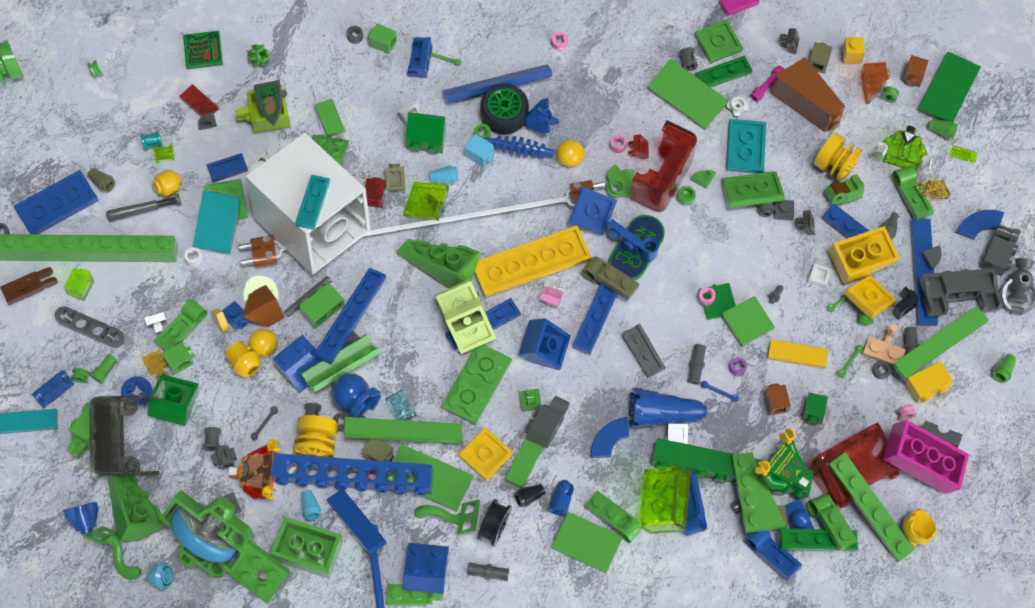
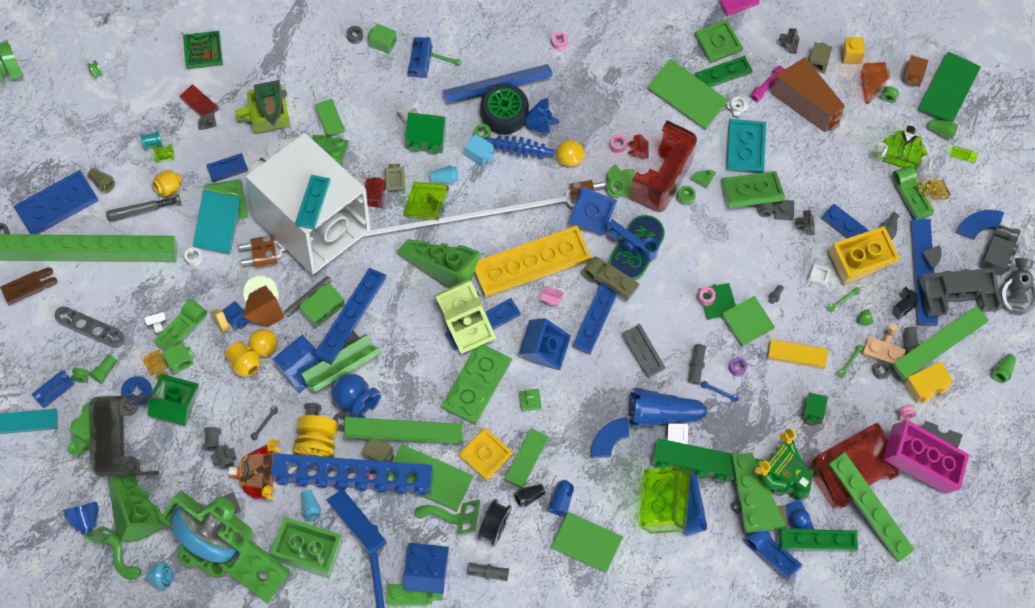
clear neon green brick [64,268,94,301] -> none
bright green gear [247,44,270,66] -> none
clear light blue bracket [385,390,417,420] -> none
dark grey hinge [526,396,570,448] -> none
bright green plate [585,491,644,543] -> none
dark grey bush [679,47,698,71] -> none
dark orange brick [764,383,791,416] -> none
bright green plate [807,493,858,551] -> none
yellow wheel [814,132,863,182] -> none
bright green leg [825,174,865,205] -> none
yellow tile [844,275,897,319] -> none
yellow hair [902,508,937,546] -> none

